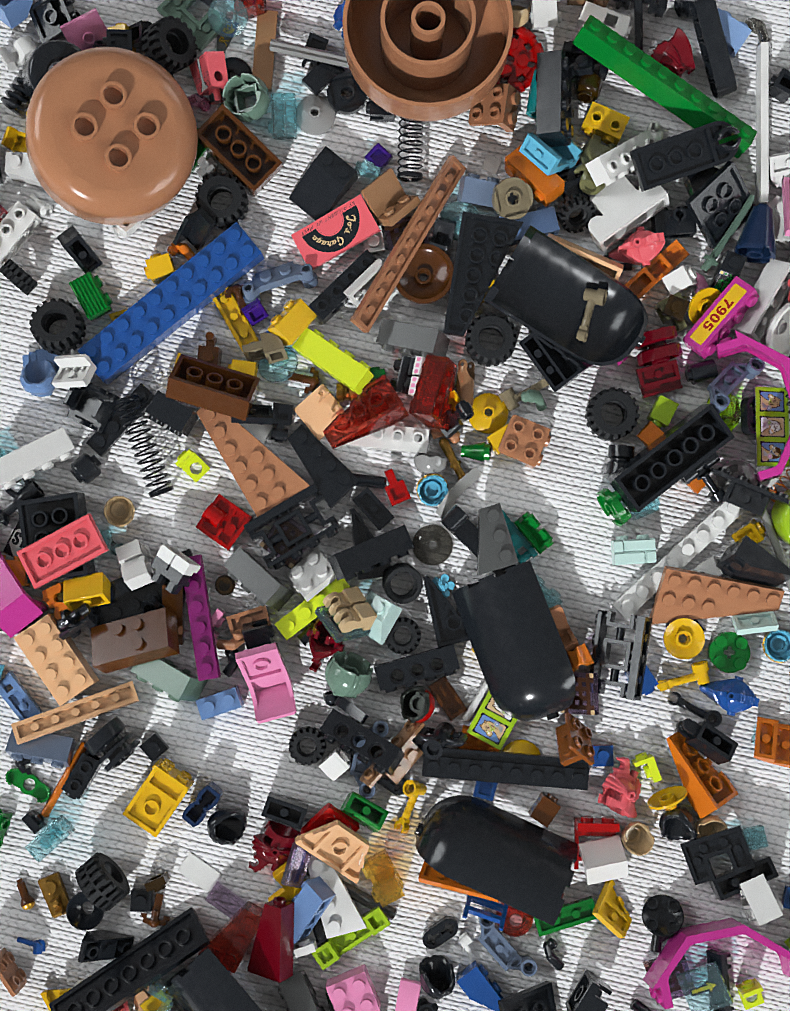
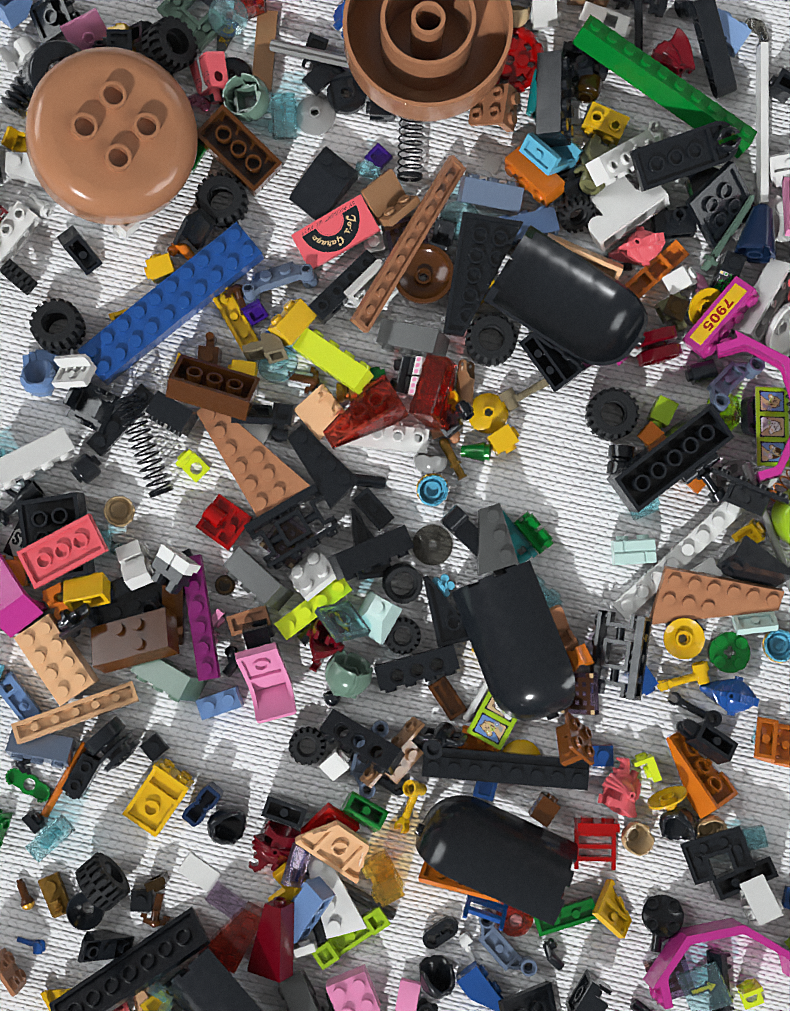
green brick [69,272,113,321] -> none
light grey plate [196,155,219,180] -> none
nougat arm [216,629,245,651] -> none
tan legs [323,586,377,633] -> none
black beam [334,696,369,724] -> none
red plate [384,469,411,506] -> none
pearl dark grey hair [400,686,435,723] -> none
white sticker [436,467,482,519] -> none
dark tan plate [492,177,533,220] -> none
nougat bracket [498,415,551,469] -> none
sand green arm [521,389,547,411] -> none
dark tan brick [576,288,608,342] -> none
white slope [578,835,628,885] -> none
green plate [597,488,632,527] -> none
dark red plate [635,359,683,398] -> none

